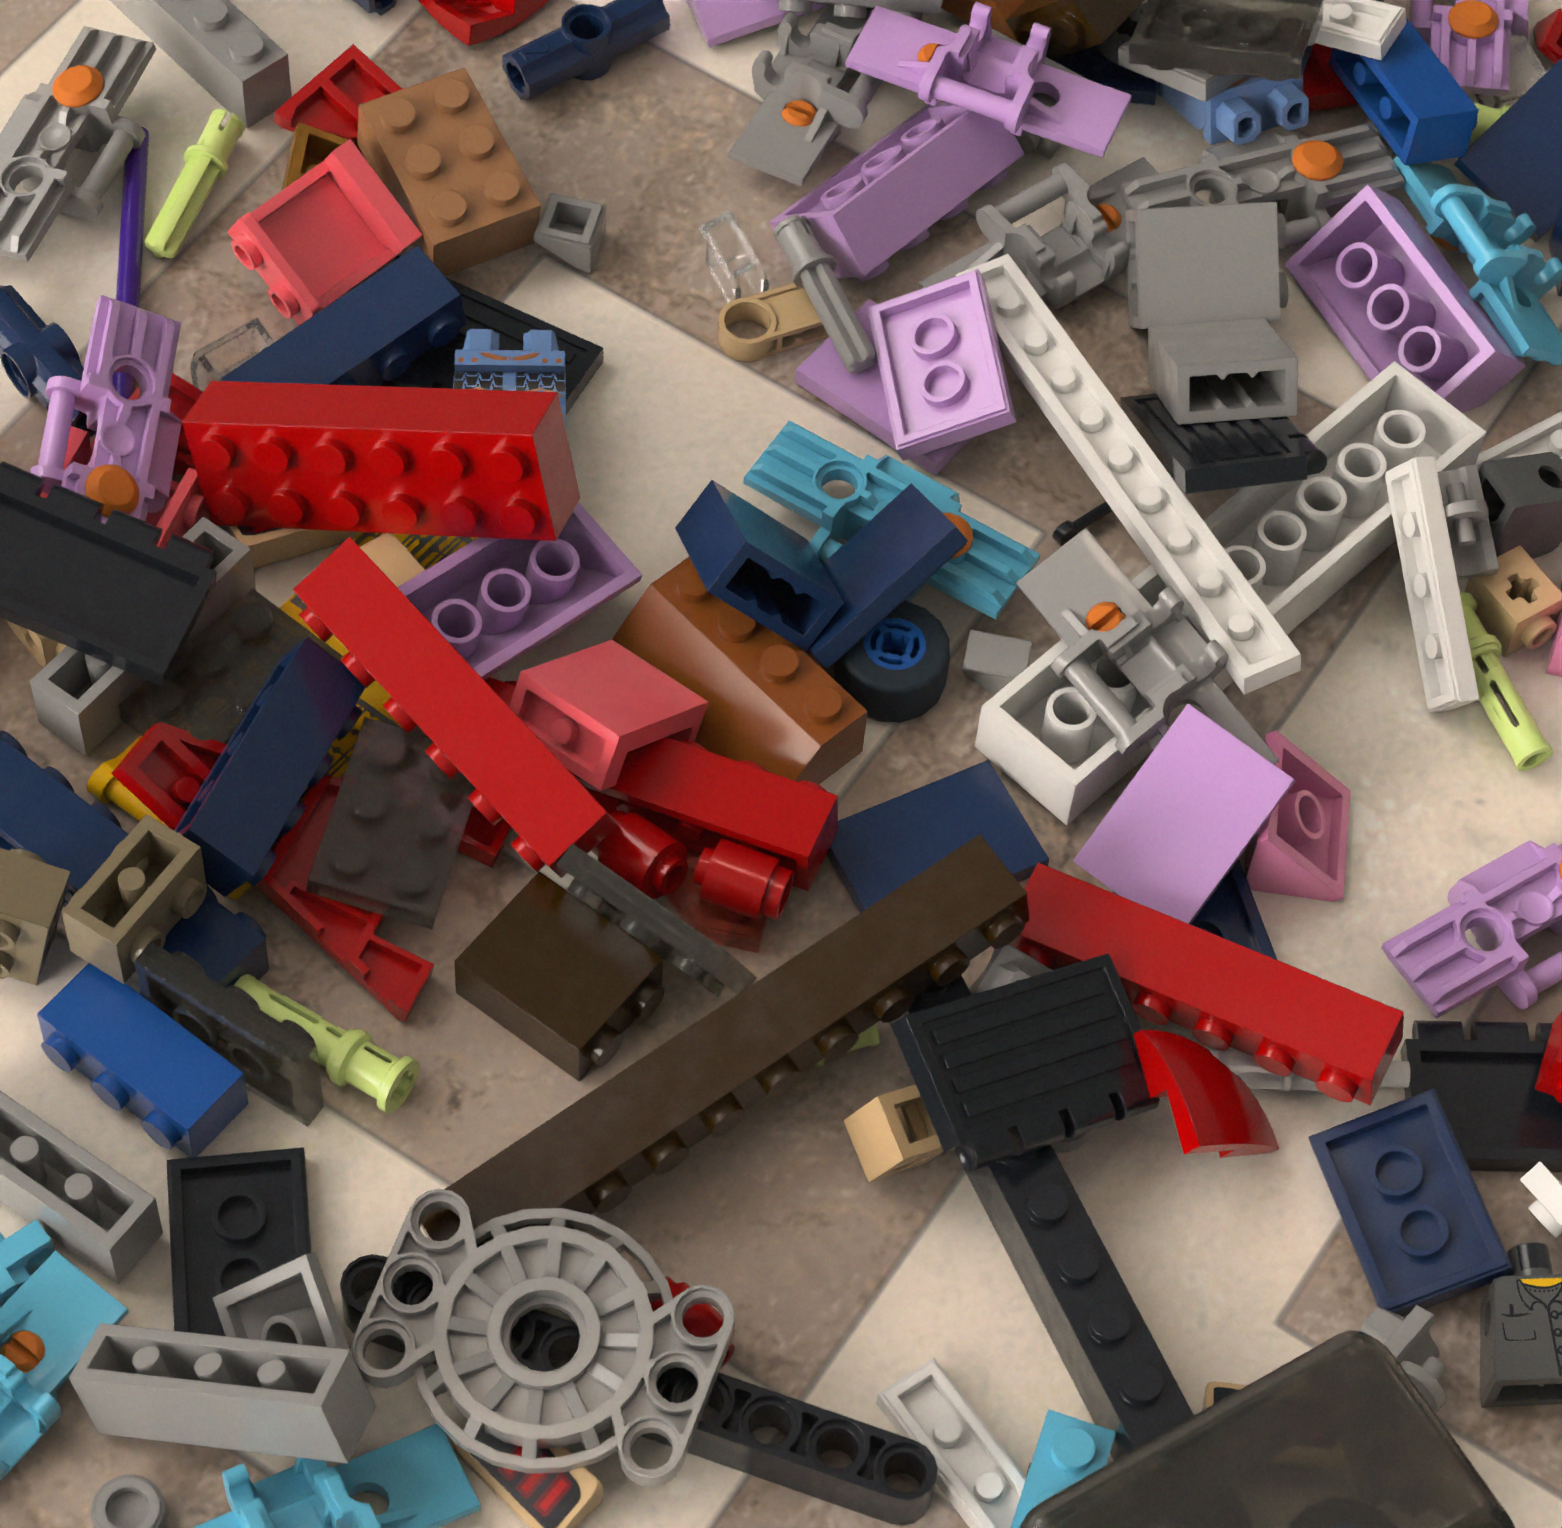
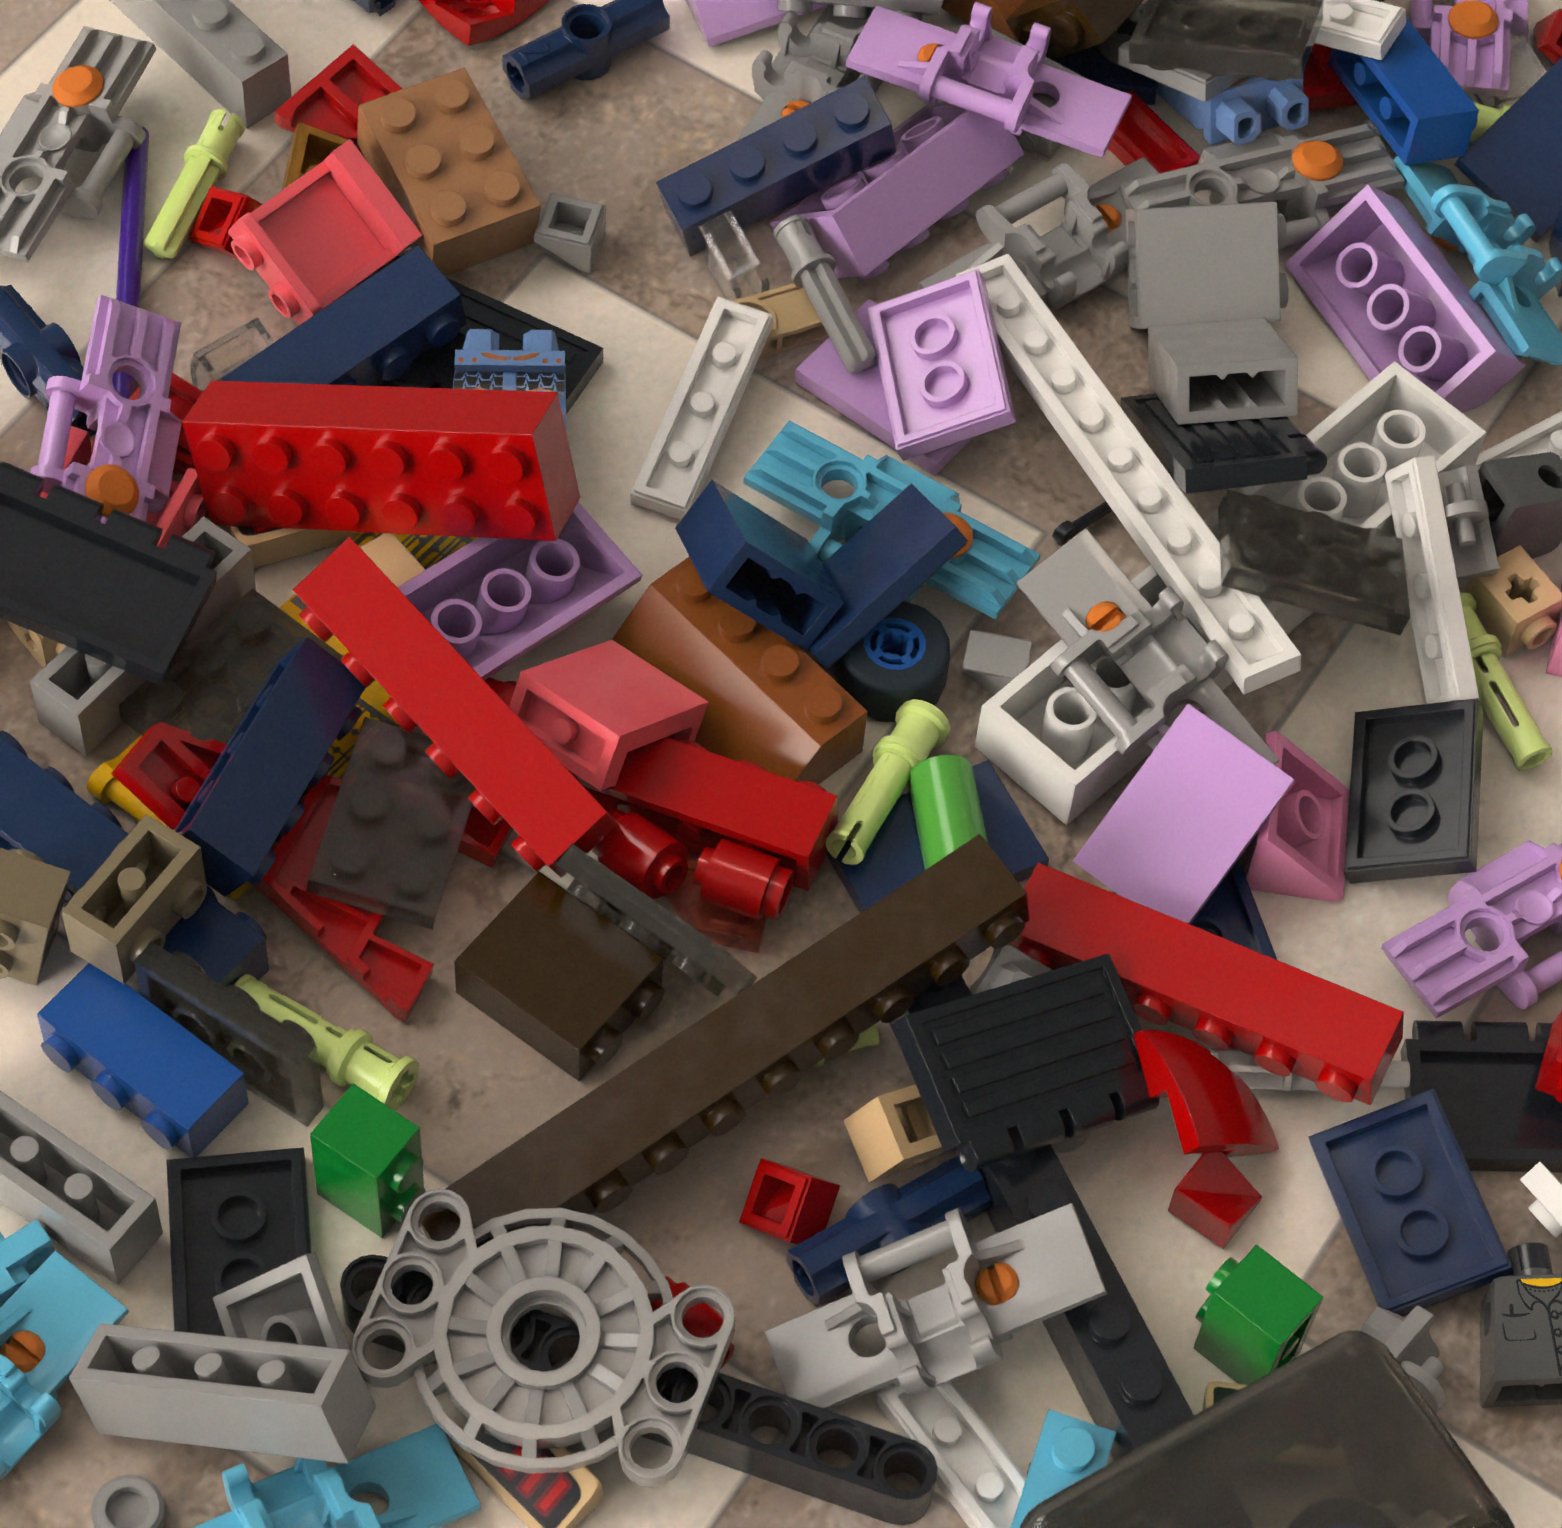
none -> red slope [189,186,262,260]
none -> green brick [310,1083,426,1238]
none -> white tile [630,297,773,520]
none -> dark blue brick [656,76,896,256]
none -> red slope [739,1158,840,1244]
none -> light grey piece [765,1203,1107,1410]
none -> dark blue piece [787,1155,992,1306]
none -> yellowish green pin [825,699,951,865]
none -> bright green brick [908,755,988,870]
none -> red tile [1108,90,1201,174]
none -> red slope [1168,1151,1262,1249]
none -> green brick [1193,1244,1324,1388]
none -> clear smoke plate [1218,489,1410,636]
none -> black tile [1344,698,1484,884]

